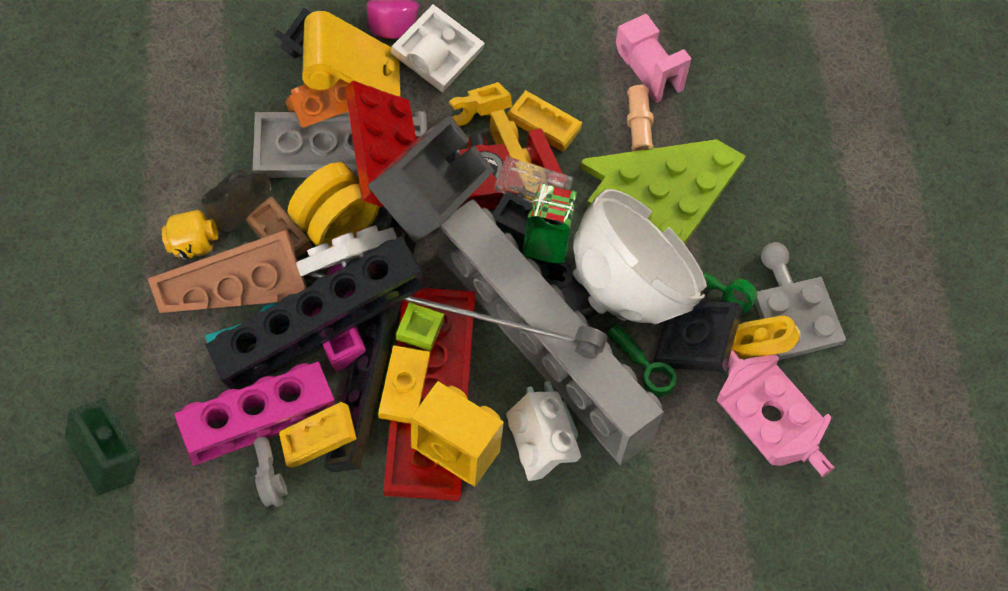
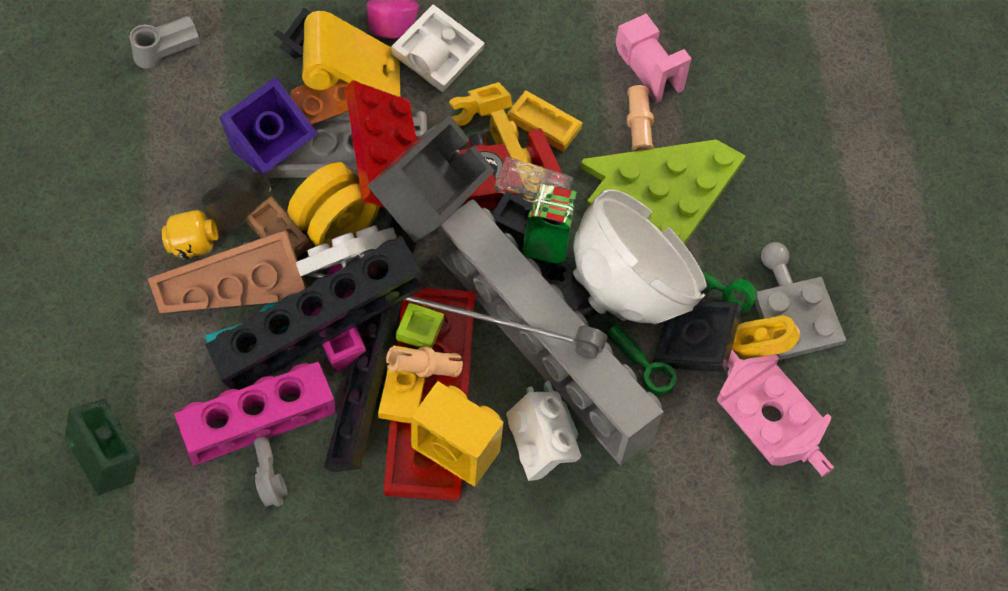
yellow plate [279,402,356,468] -> none
none -> light grey piece [129,16,200,68]
none -> dark purple slope [219,77,318,175]
none -> light nougat pin [386,347,463,377]

